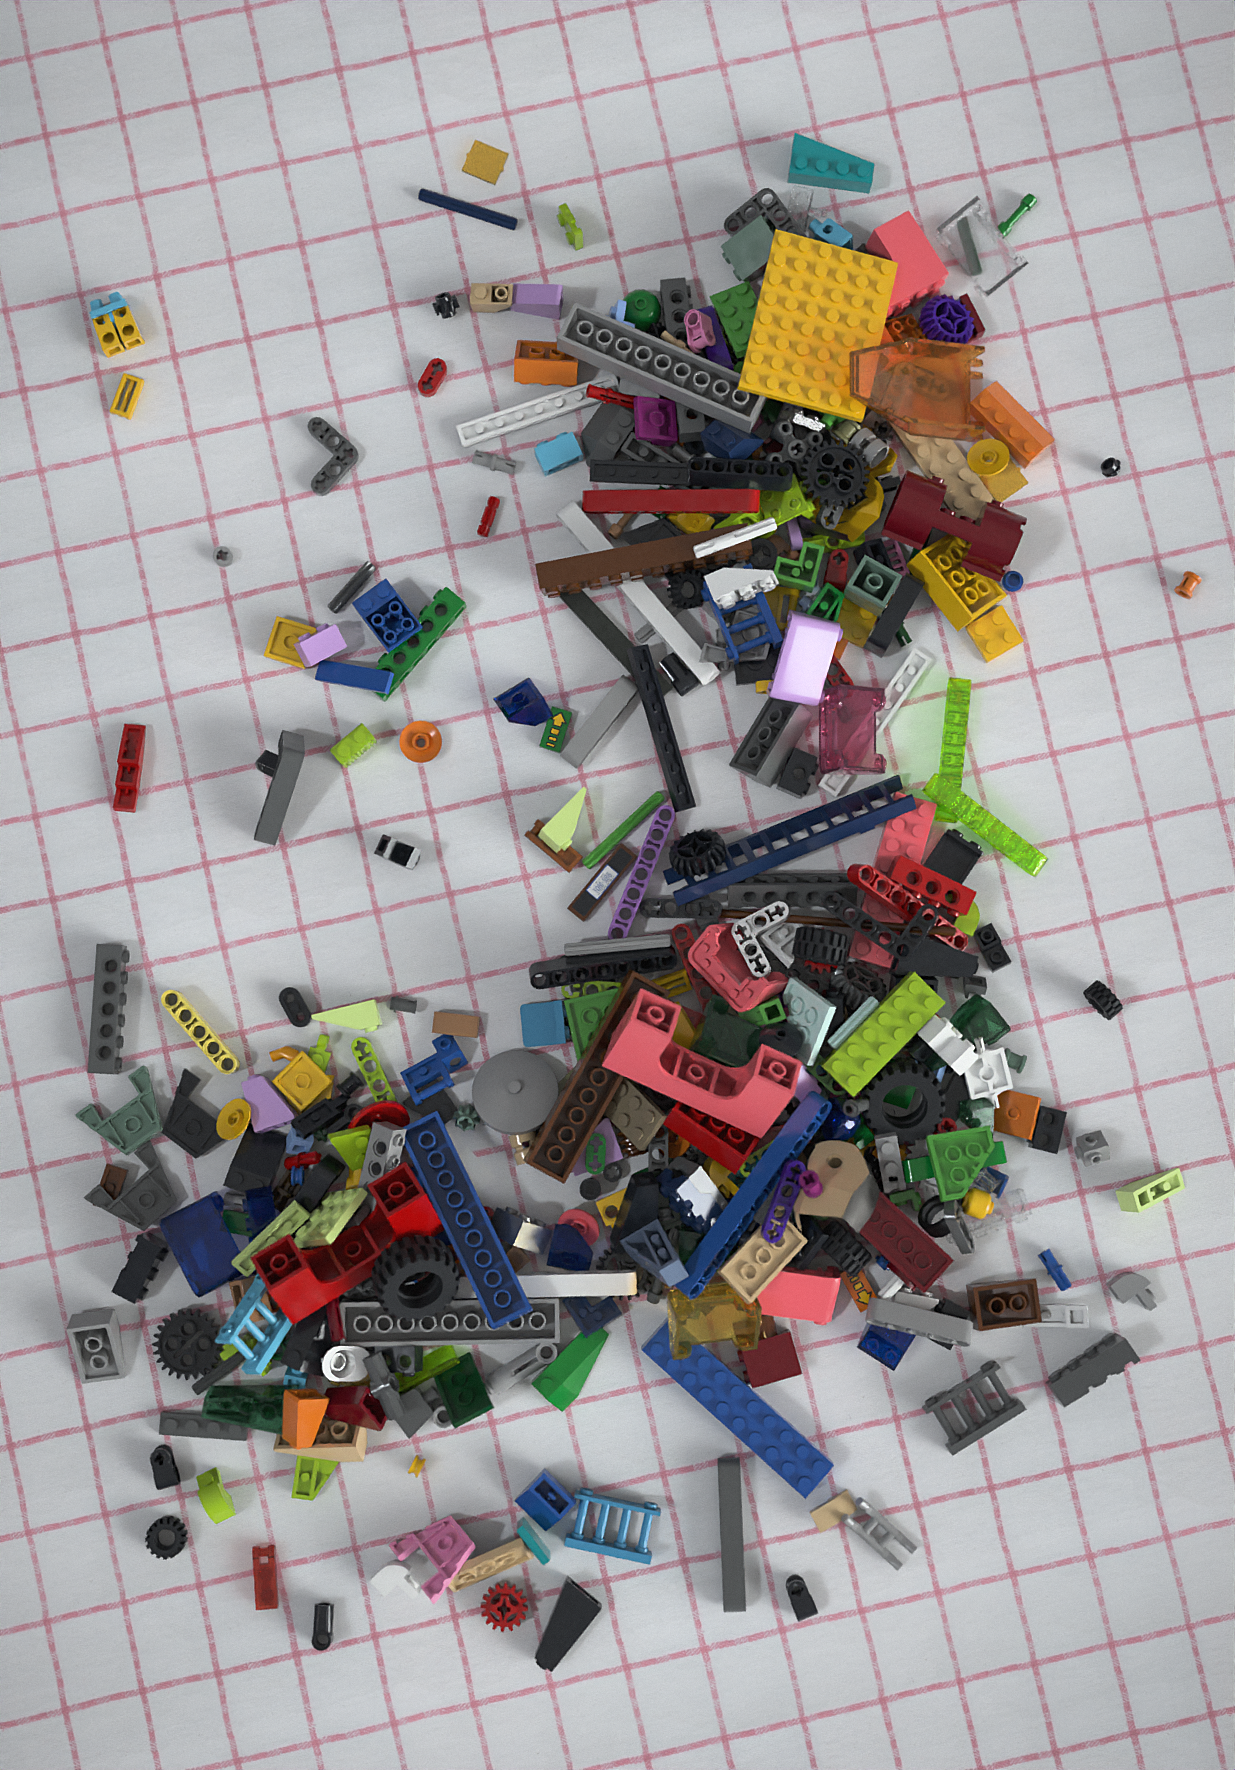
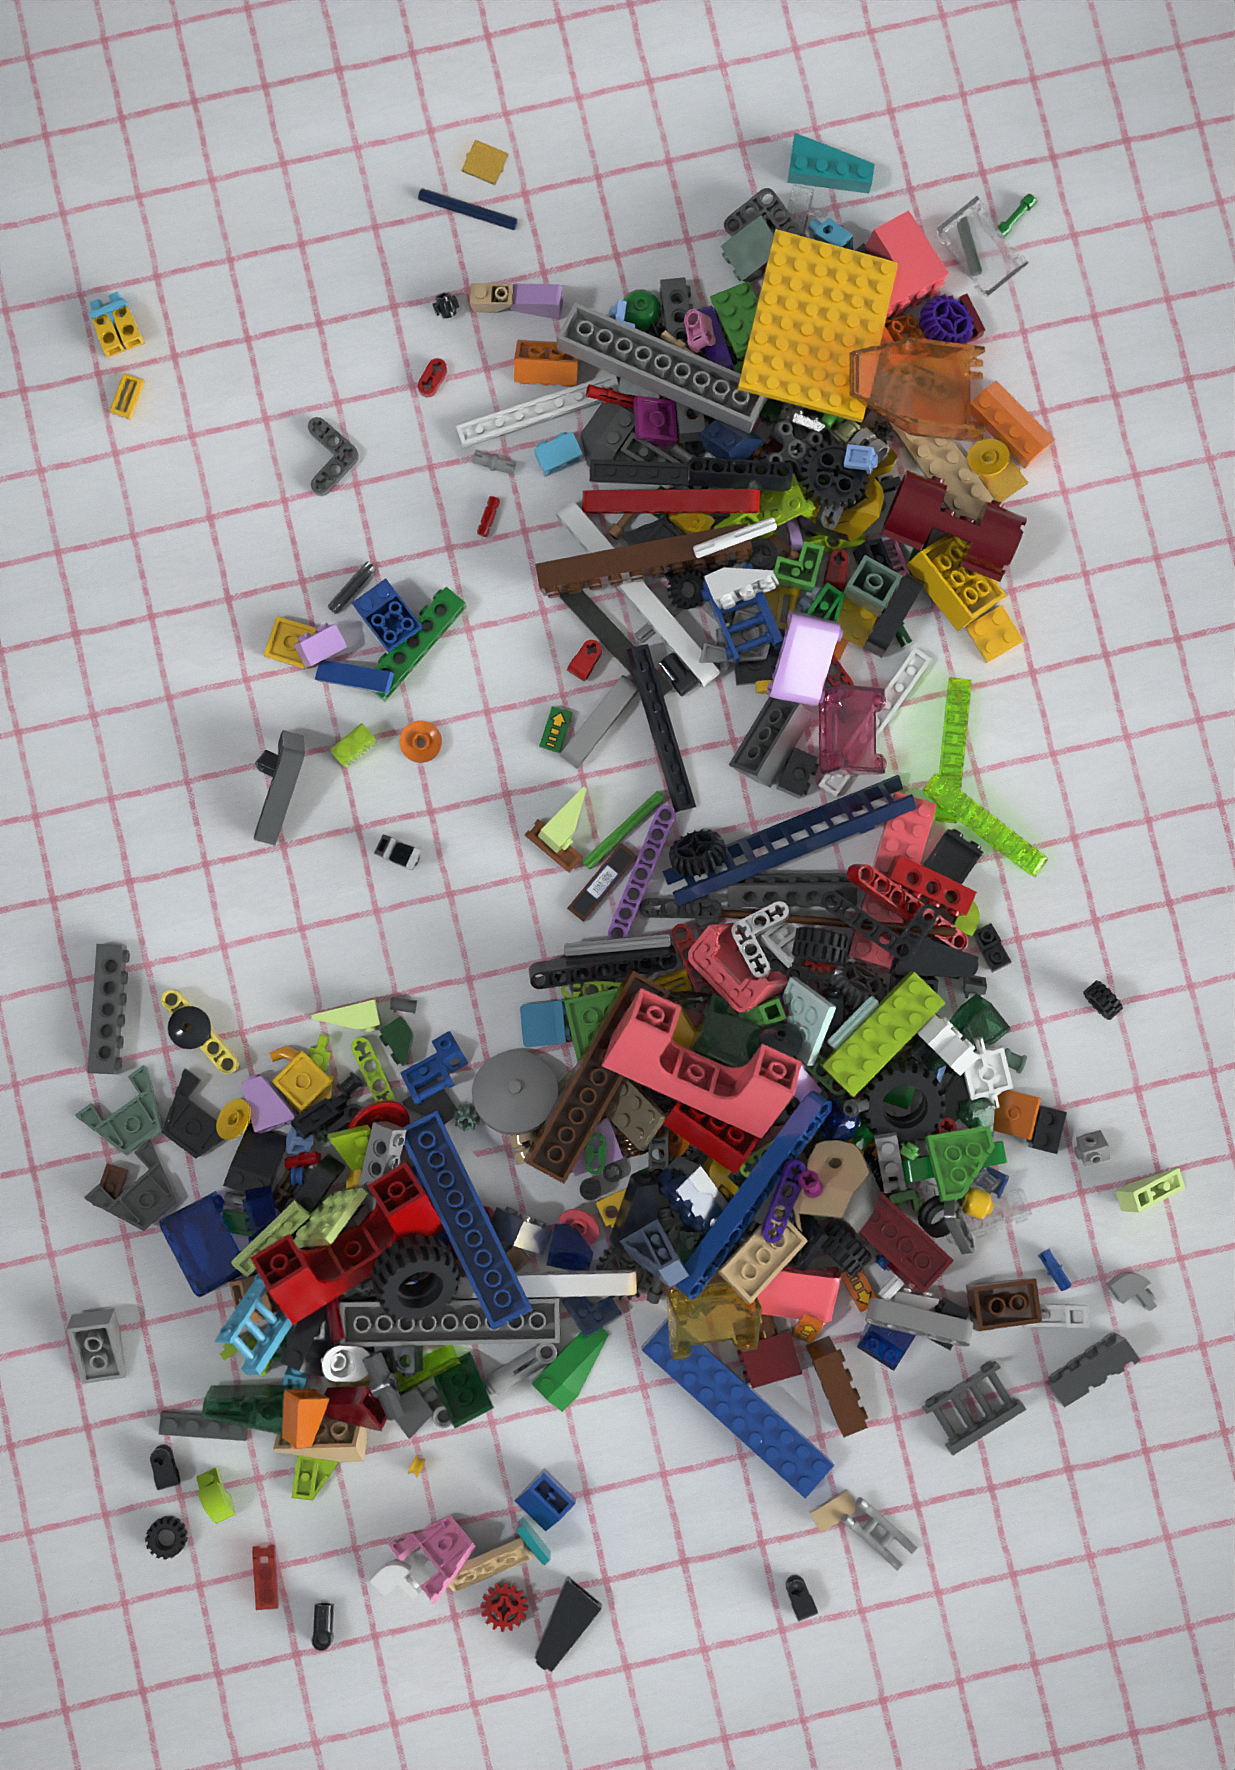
black wedge [111,1232,170,1304] -> none
red slope [113,724,146,813] -> none
black gear [152,1308,224,1380] -> none
dark grey axle [192,1351,246,1395] -> none
light grey bush [213,546,234,567] -> none
black plate [279,987,312,1027] -> none
medium nougat slope [432,1011,480,1038] -> none
clear blue slope [493,677,553,726] -> none
lime wing [556,203,583,251] -> none
dark azure fence [564,1488,661,1565] -> none
dark grey beam [718,1457,746,1612] -> none
blue plate [1002,571,1023,592] -> none
black plate [1101,457,1121,477] -> none
orange bush [1174,571,1202,599] -> none
none -> black dish [168,1006,211,1049]
none -> dark green slope [379,1016,414,1066]
none -> red piece [566,640,602,682]
none -> black dish [668,991,711,1008]
none -> orange tile [791,1314,824,1343]
none -> reddish brown wedge [805,1336,868,1438]
none -> light blue bracket [844,444,878,474]
none -> bright green plate [900,1141,921,1161]

